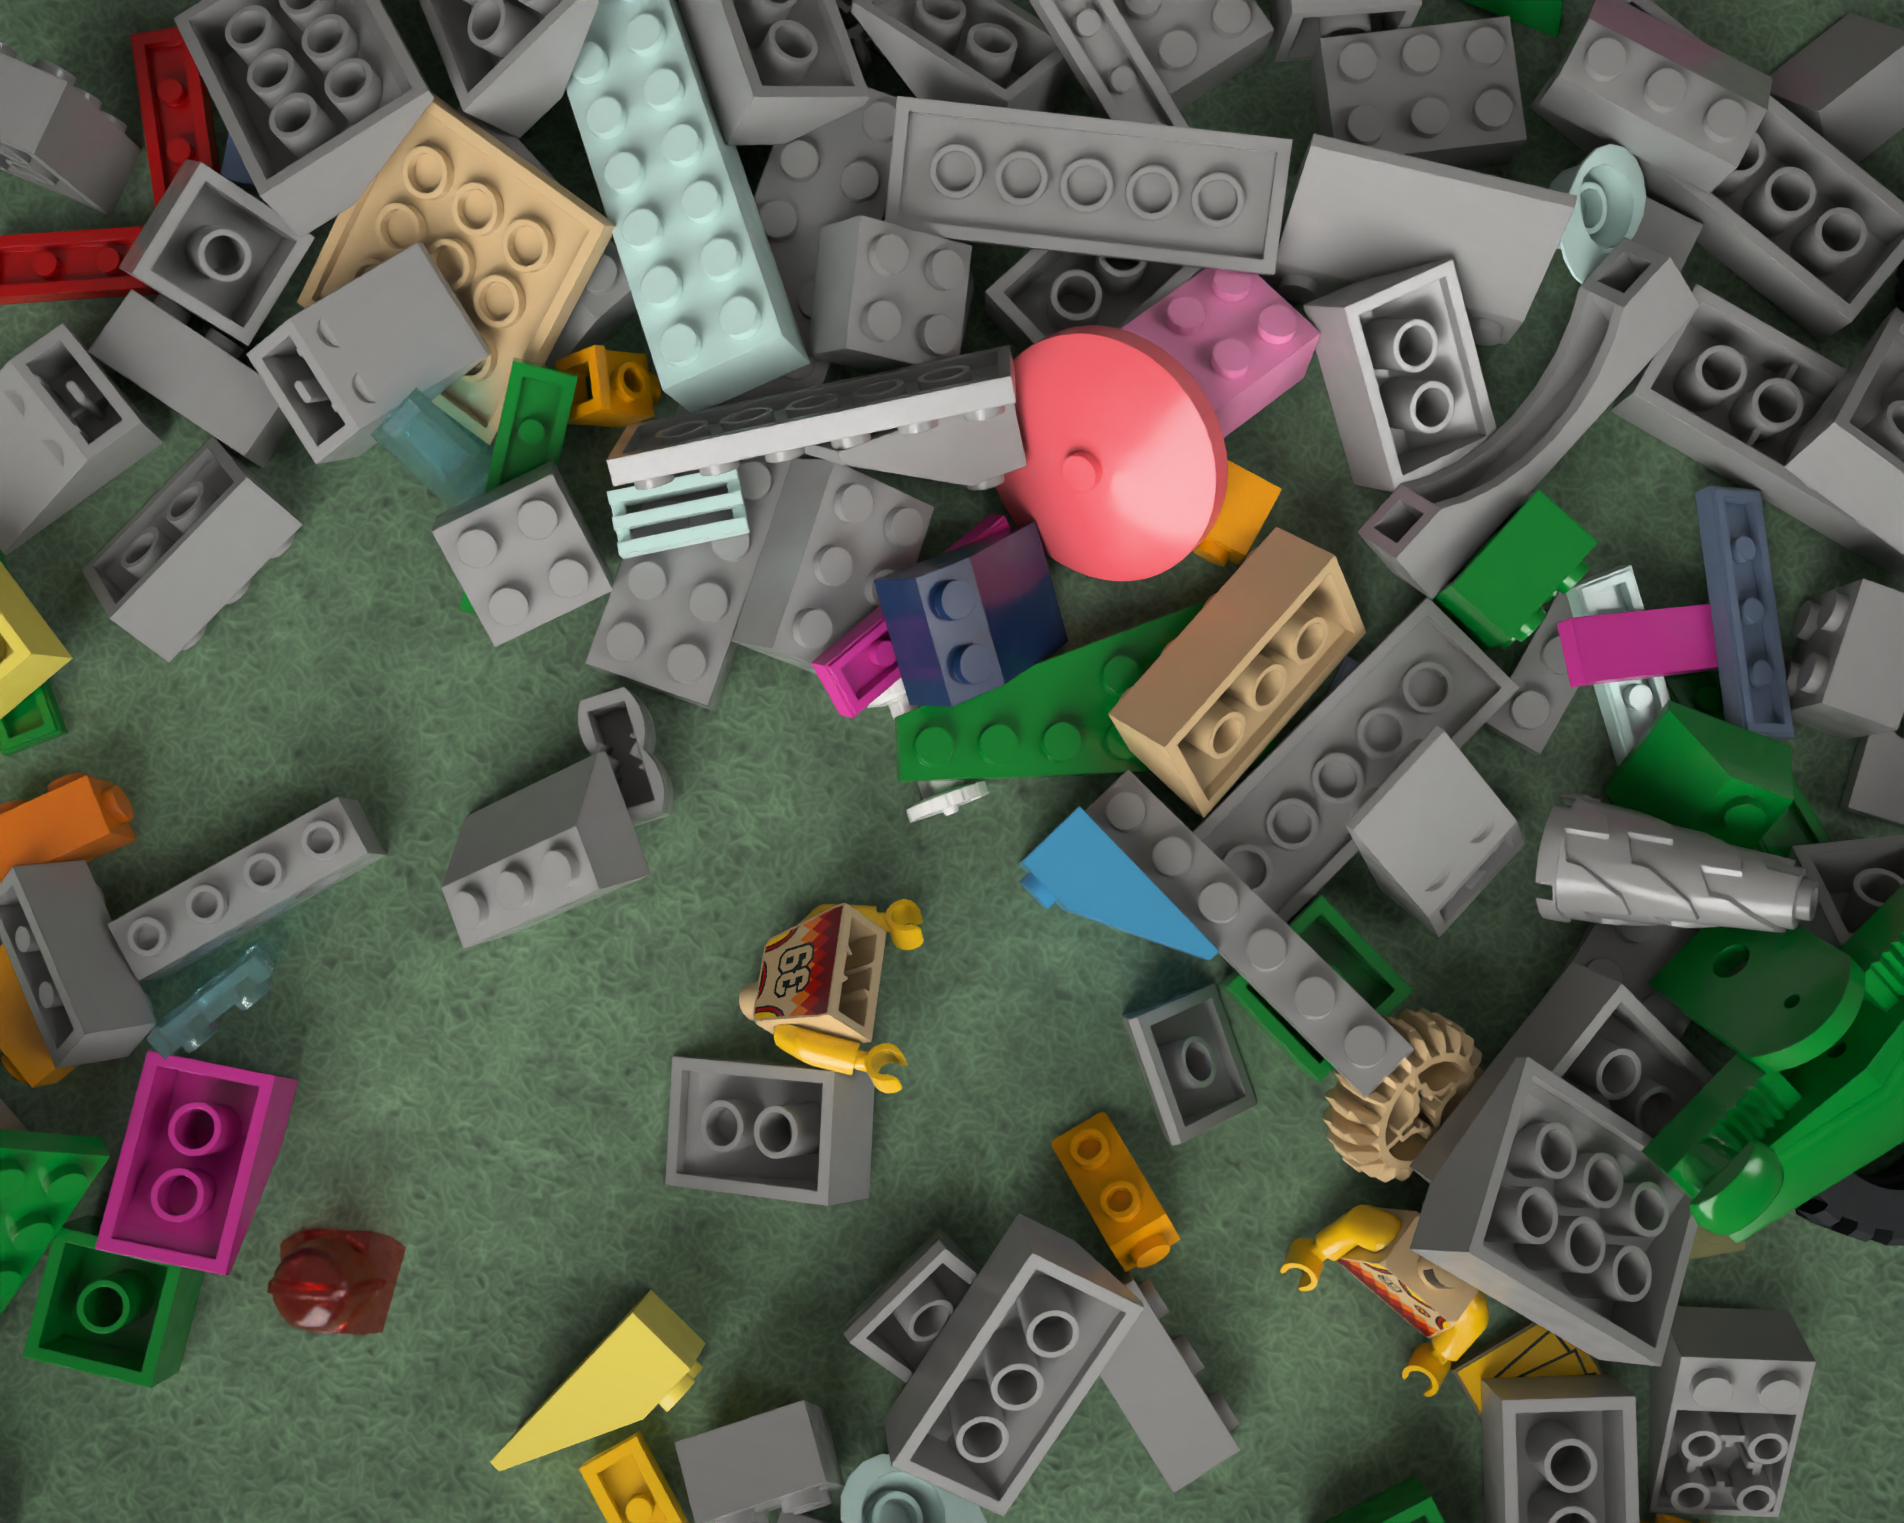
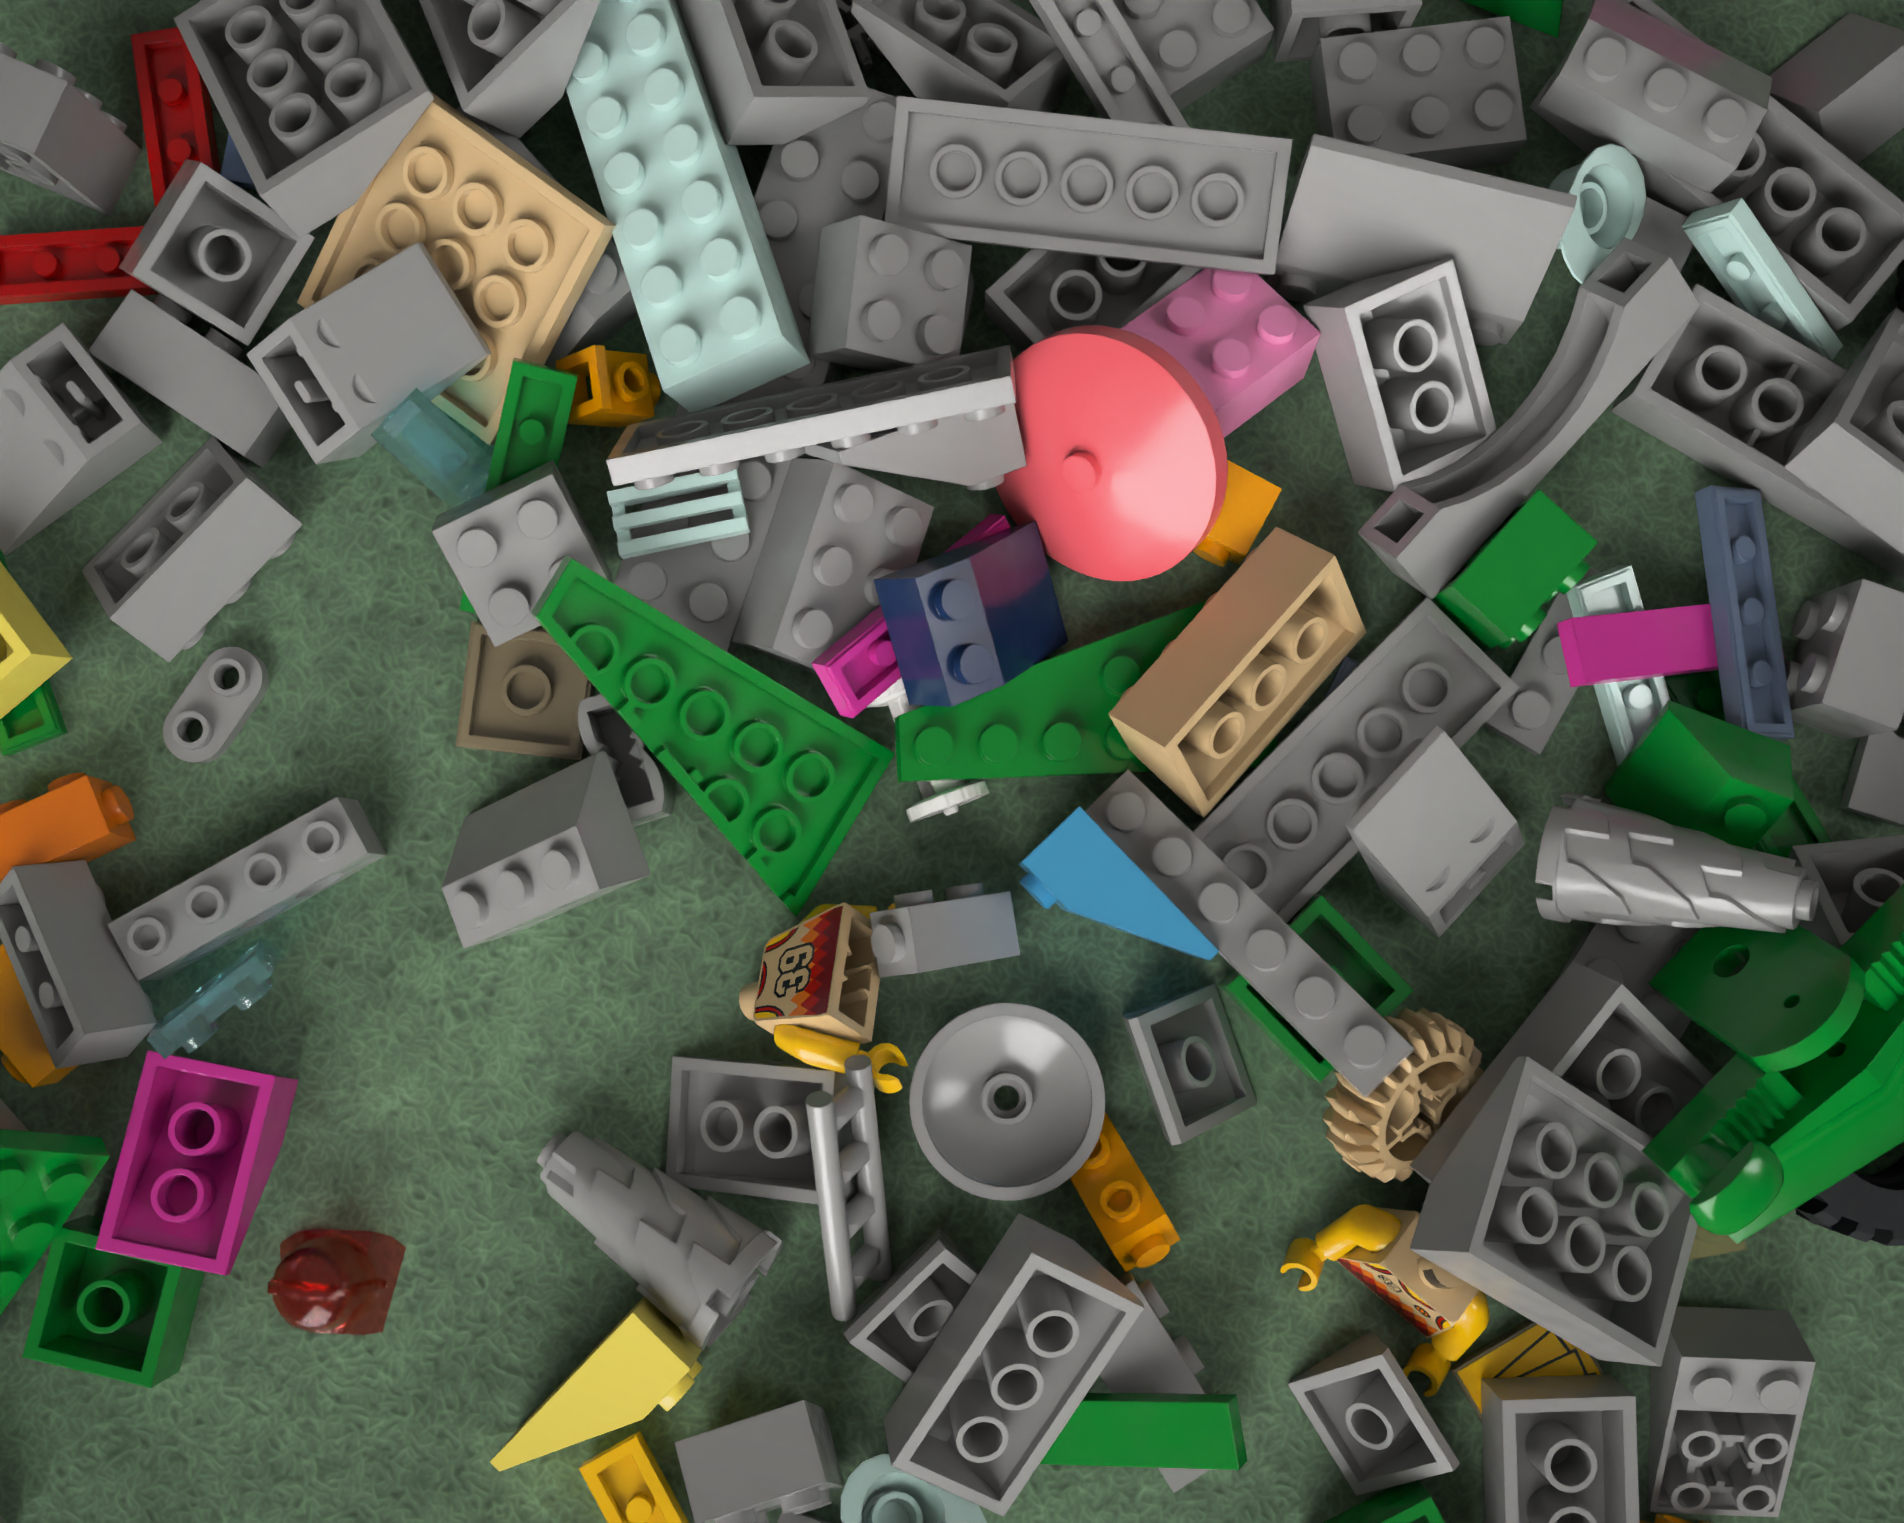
none -> light grey plate [163,647,269,764]
none -> dark tan tile [455,621,594,761]
none -> green wing [531,555,895,917]
none -> light grey cone [537,1130,783,1351]
none -> light grey bar [806,1055,893,1321]
none -> light grey brick [869,882,1020,978]
none -> light grey dish [909,1002,1106,1201]
none -> green tile [1040,1393,1248,1470]
none -> light grey slope [1288,1330,1460,1496]
none -> light aqua tile [1681,198,1843,361]

